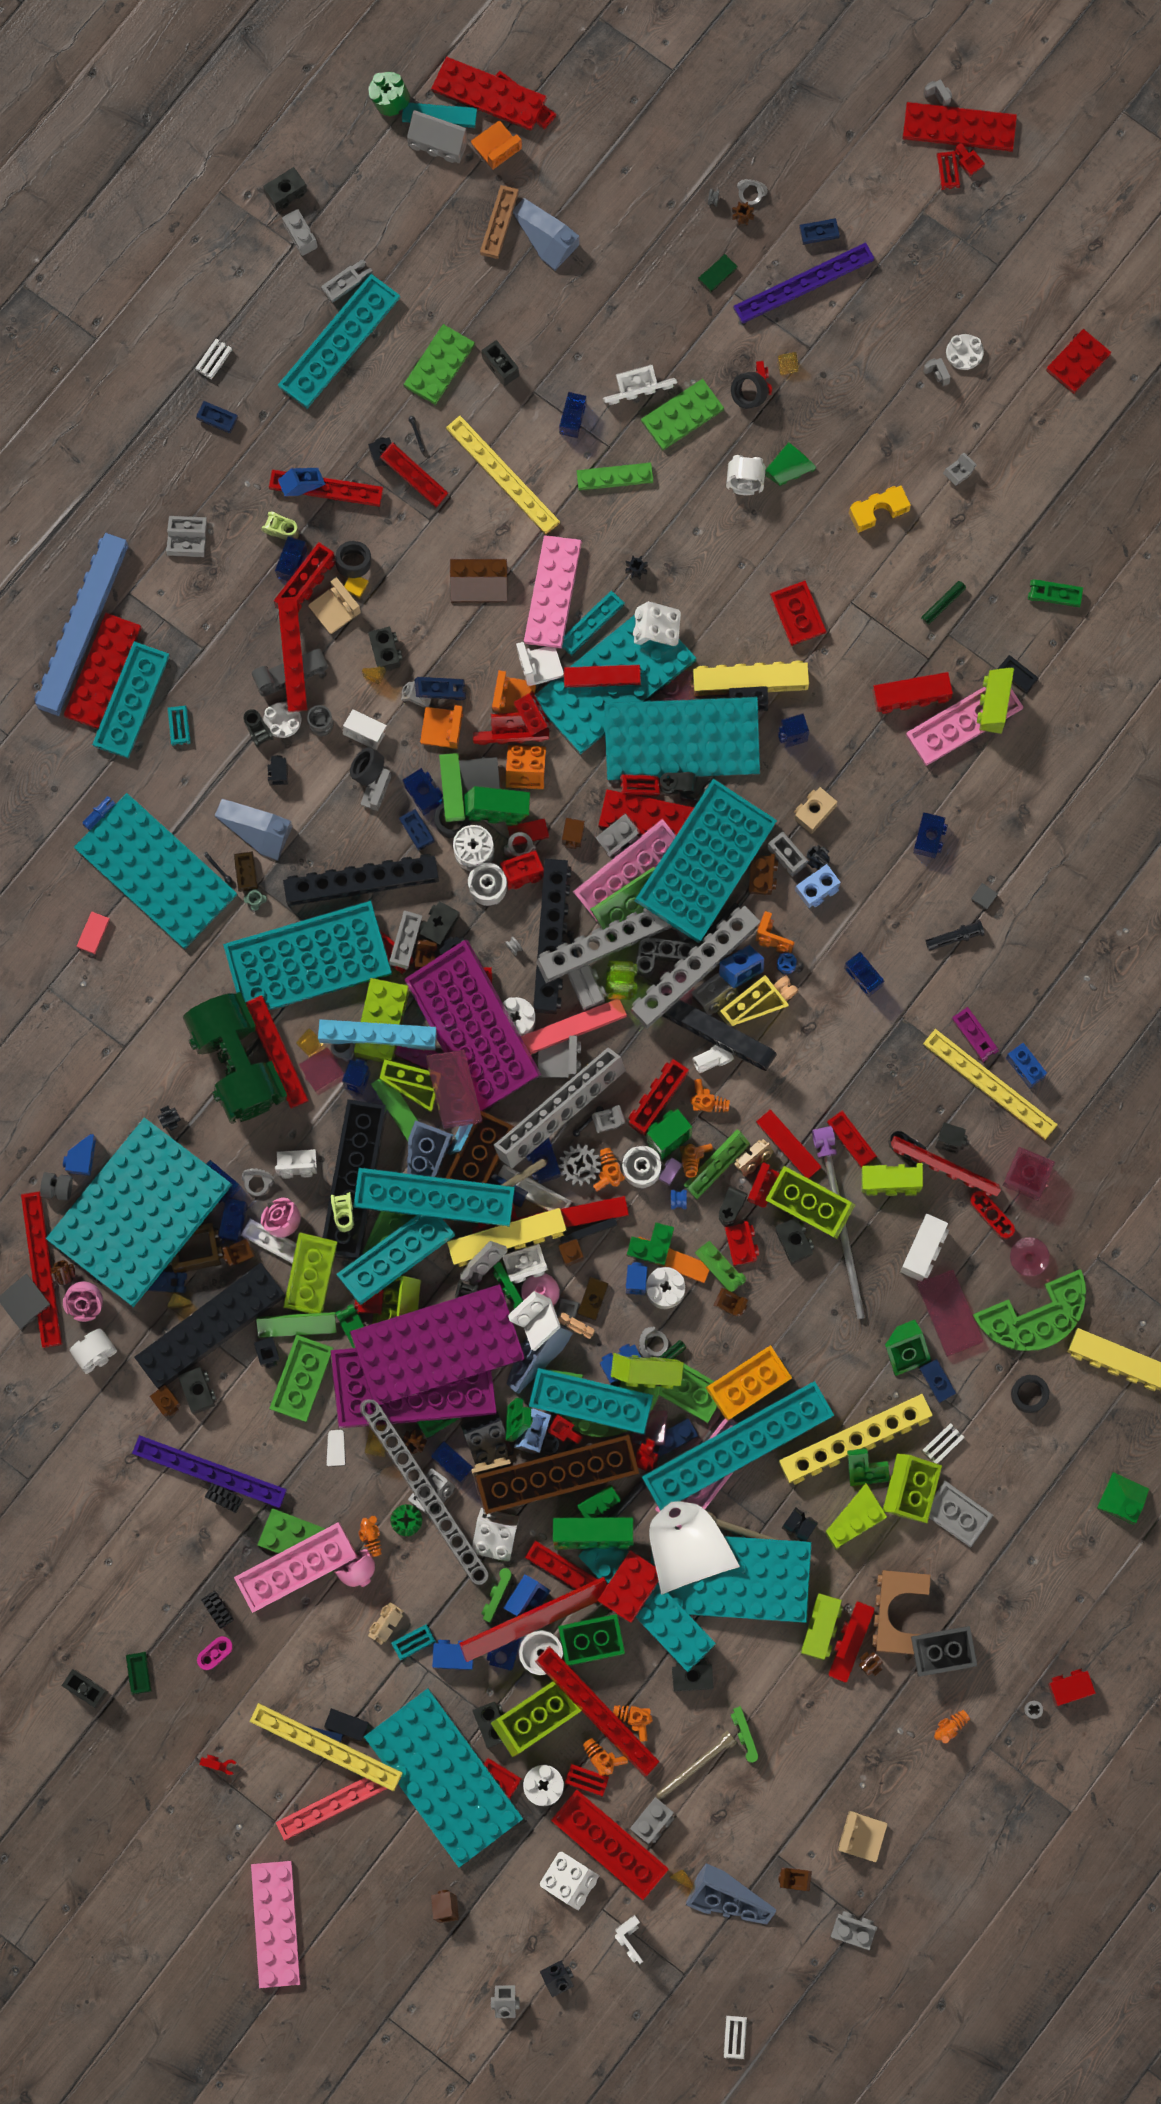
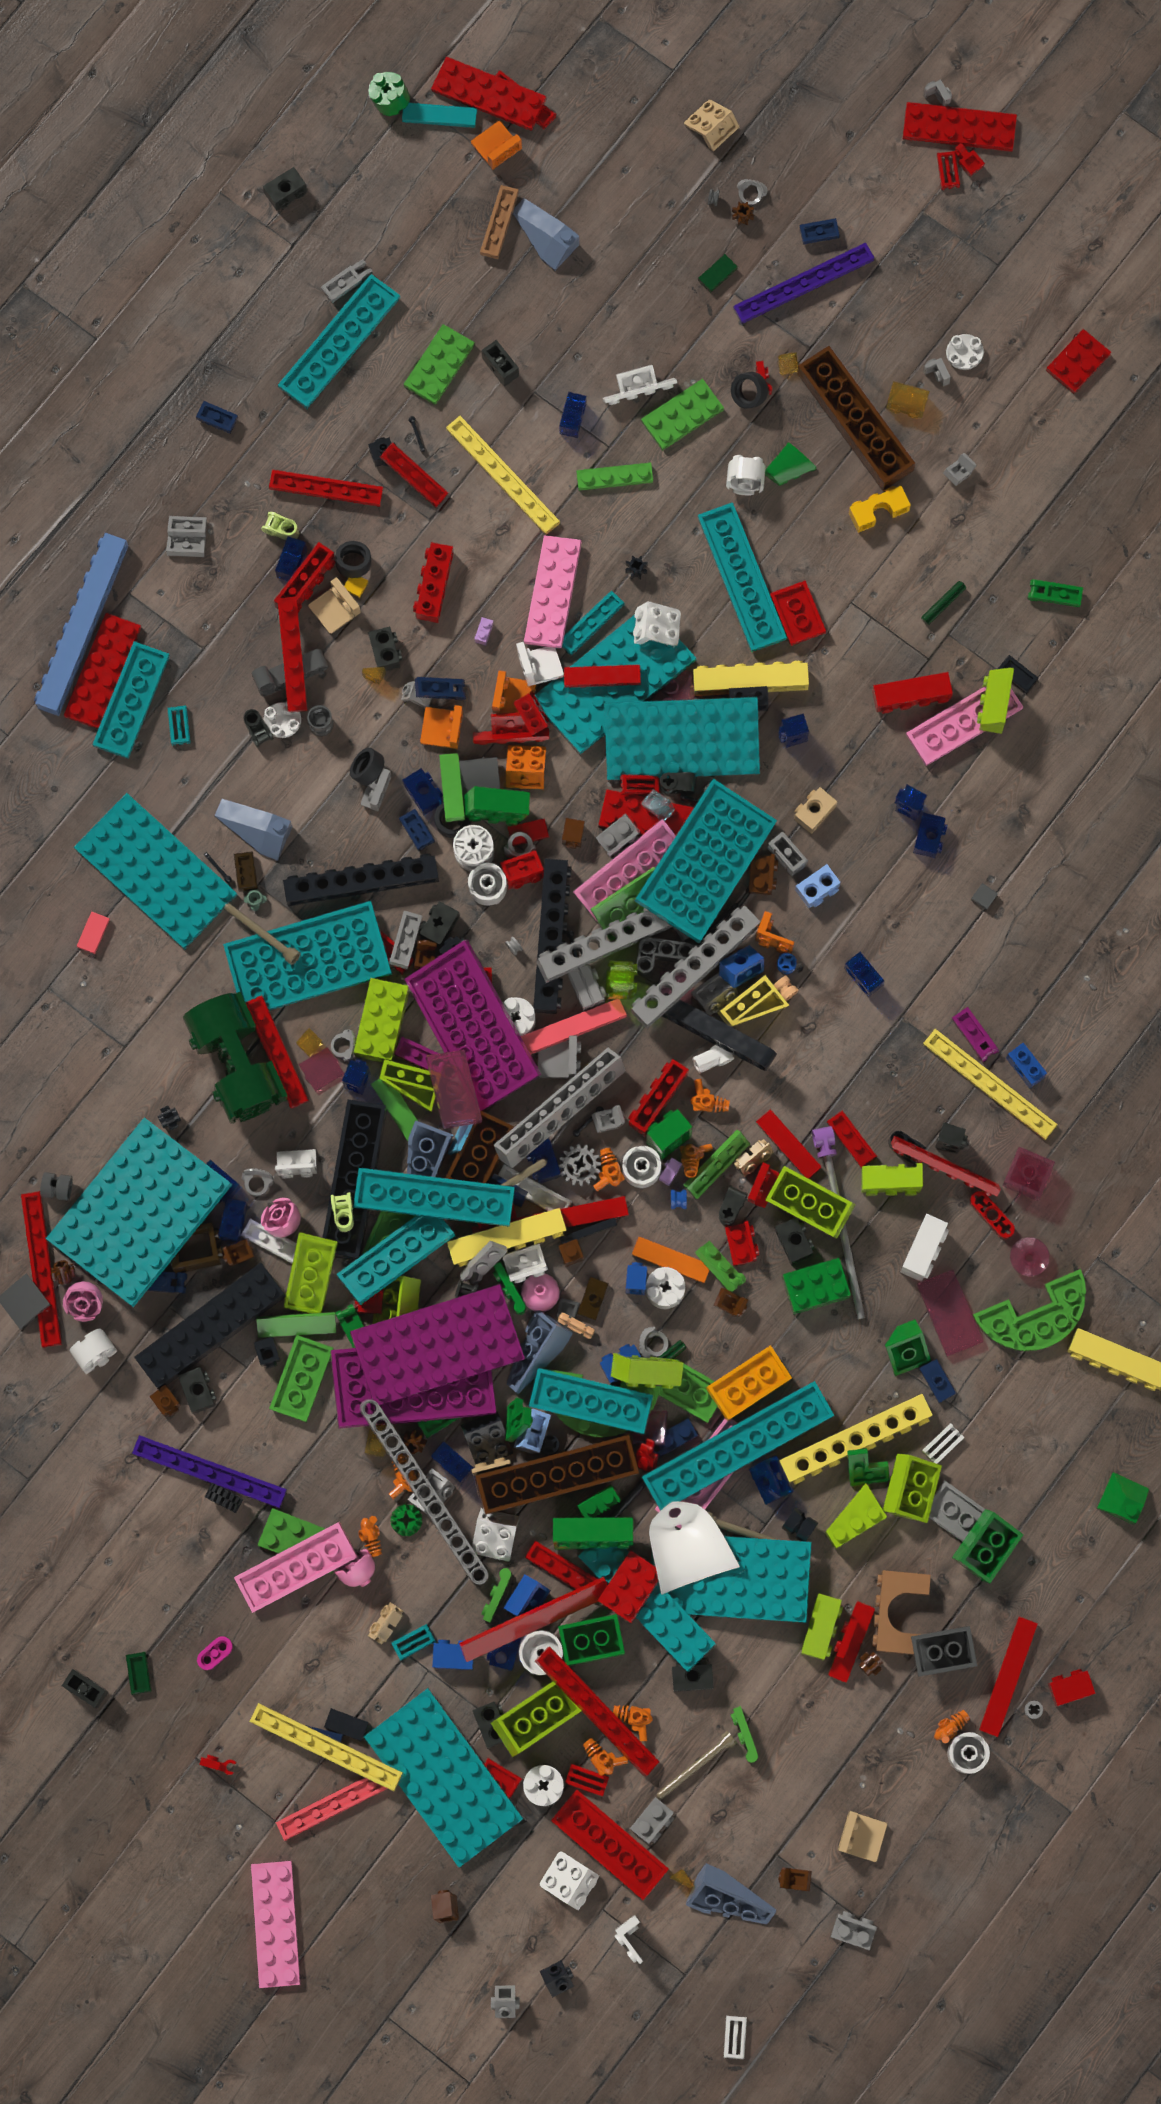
blue slope [63,1134,96,1176] -> none
blue axle [82,796,116,830] -> none
clear yellow slope [167,1293,193,1309] -> none
white tile [195,339,232,380] -> none
black tyre [201,1590,234,1629] -> none
black brick [267,755,288,786] -> none
blue slope [278,468,325,496] -> none
light grey brick [282,210,318,256] -> none
medium azure arch [318,1019,437,1050] -> none
white sticker [327,1430,345,1466] -> none
white hinge [343,710,387,750] -> none
light grey slope [407,110,467,163] -> none
reddish brown slope [450,559,508,603] -> none
white bracket [508,1291,561,1351] -> none
red plate [547,1414,583,1444] -> none
green plate [627,1222,674,1266] -> none
black gear [806,845,830,870] -> none
black pin [925,919,985,951] -> none
black tyre [1011,1375,1050,1413] -> none
none -> dark tan piece [225,903,301,965]
none -> orange piece [389,1453,417,1500]
none -> red brick [413,542,454,623]
none -> lavender piece [474,617,494,646]
none -> clear light blue bracket [641,789,675,821]
none -> tan bracket [684,99,739,151]
none -> teal plate [697,502,787,653]
none -> clear blue brick [749,1456,794,1505]
none -> green brick [782,1258,851,1315]
none -> reddish brown brick [797,346,915,491]
none -> clear yellow brick [886,381,929,418]
none -> clear blue brick [894,784,927,821]
none -> white brick [947,1732,990,1774]
none -> green brick [952,1509,1024,1584]
none -> red tile [979,1616,1038,1737]

